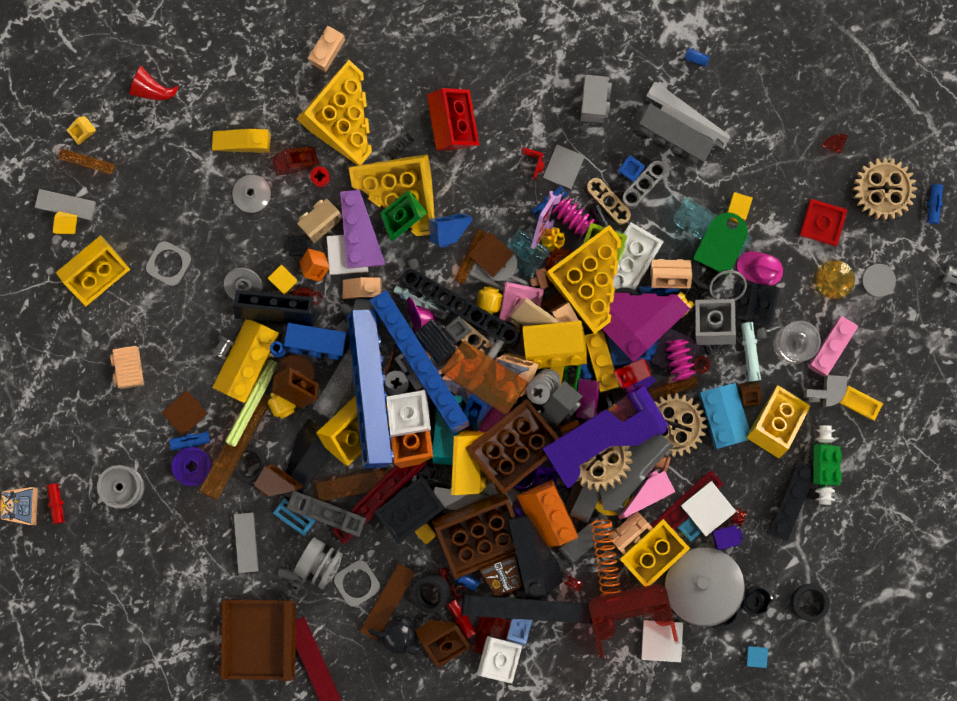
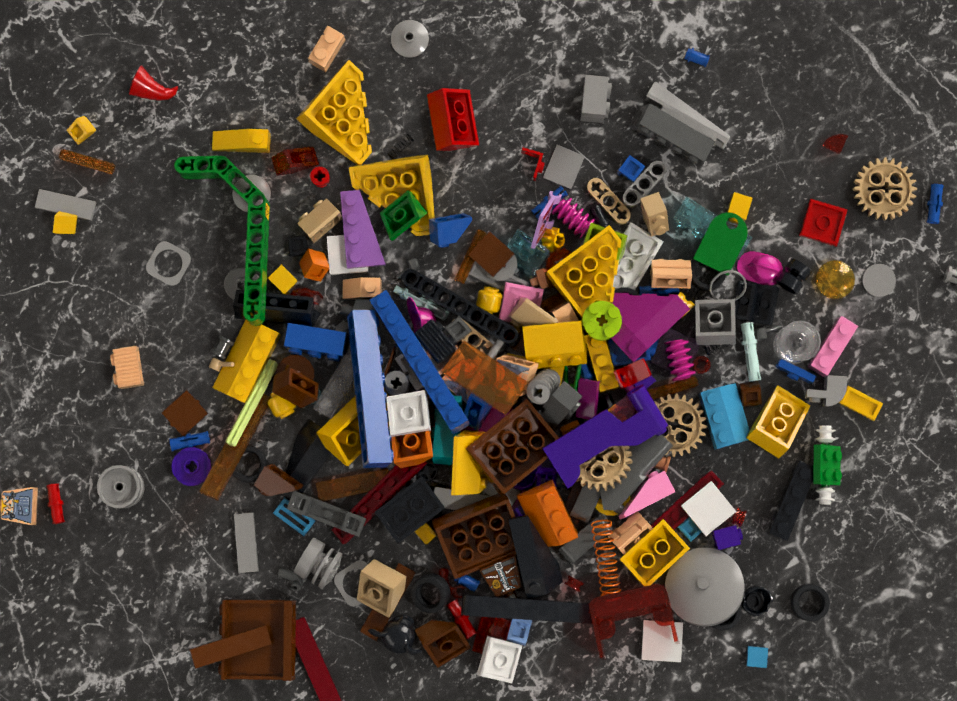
yellow slope [56,235,130,306] -> none
blue pin [270,341,287,357] -> none
none -> green beam [174,156,270,326]
none -> reddish brown tile [189,625,271,669]
none -> tan hand [209,358,234,372]
none -> tan slope [357,559,407,618]
none -> light grey dish [391,20,429,58]
none -> lime plate [582,301,622,341]
none -> tan brick [640,192,669,237]
none -> blue plate [775,359,816,384]
none -> black wheel [776,258,812,295]

